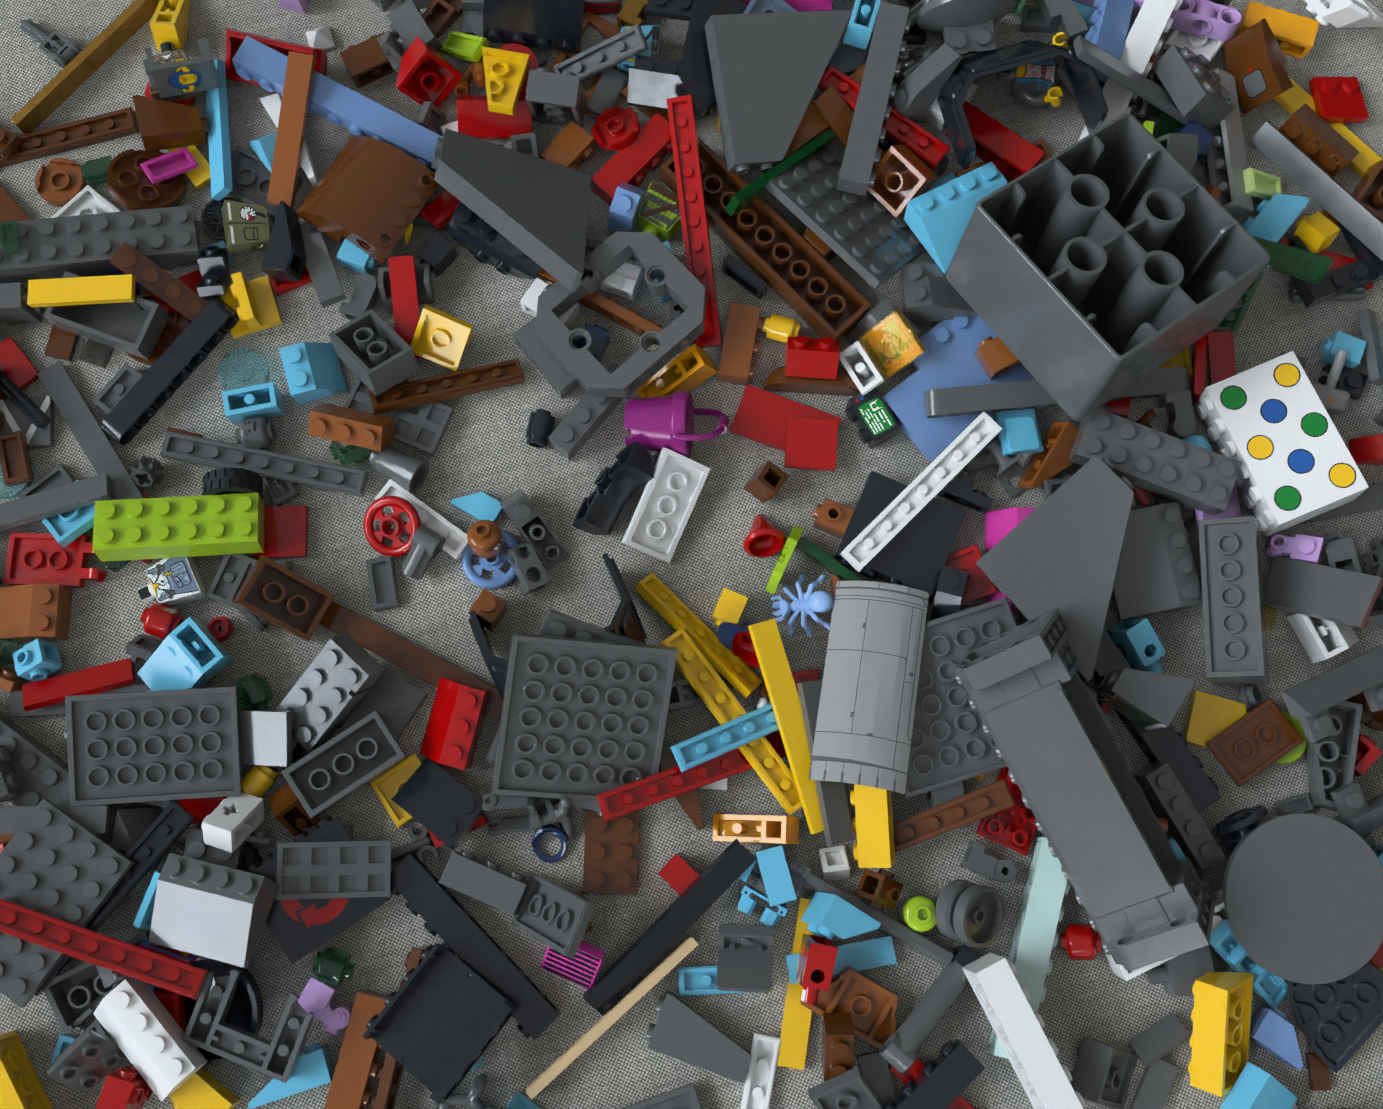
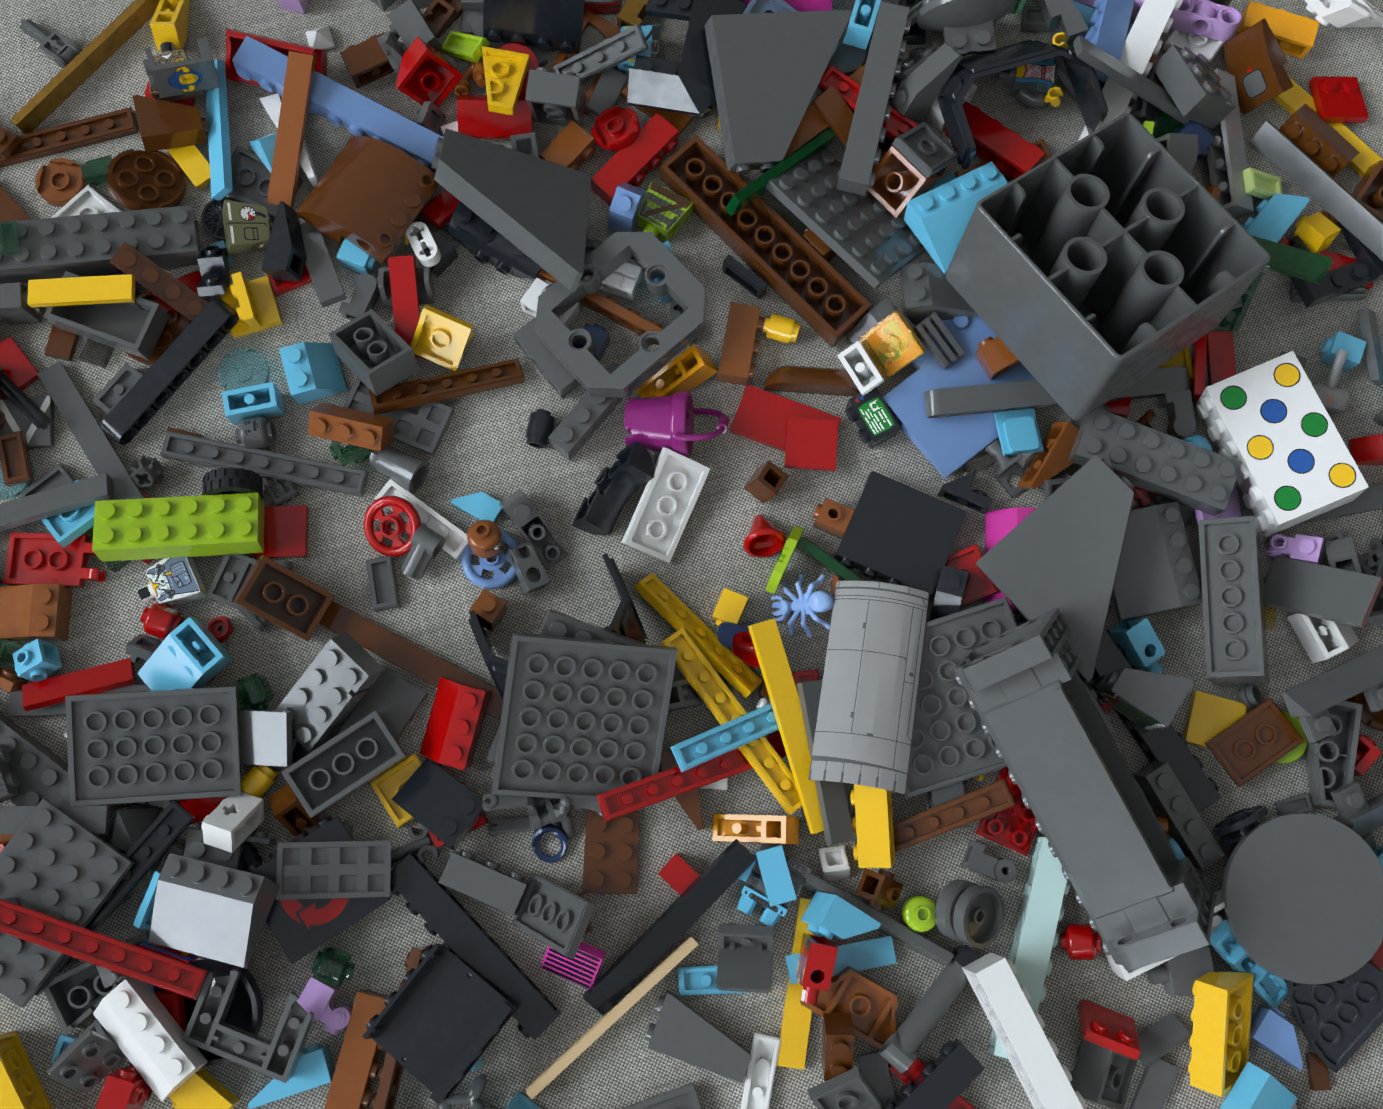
dark pink tile [140,147,199,185] -> none
red plate [666,94,723,349] -> none
red slope [785,335,840,379] -> none
white plate [840,411,1002,572] -> none
black plate [1318,364,1368,400] -> none
none -> white beam [406,222,441,267]
none -> dark grey tile [892,122,959,179]
none -> dark grey tile [913,312,965,369]
none -> red plate [1078,999,1141,1060]

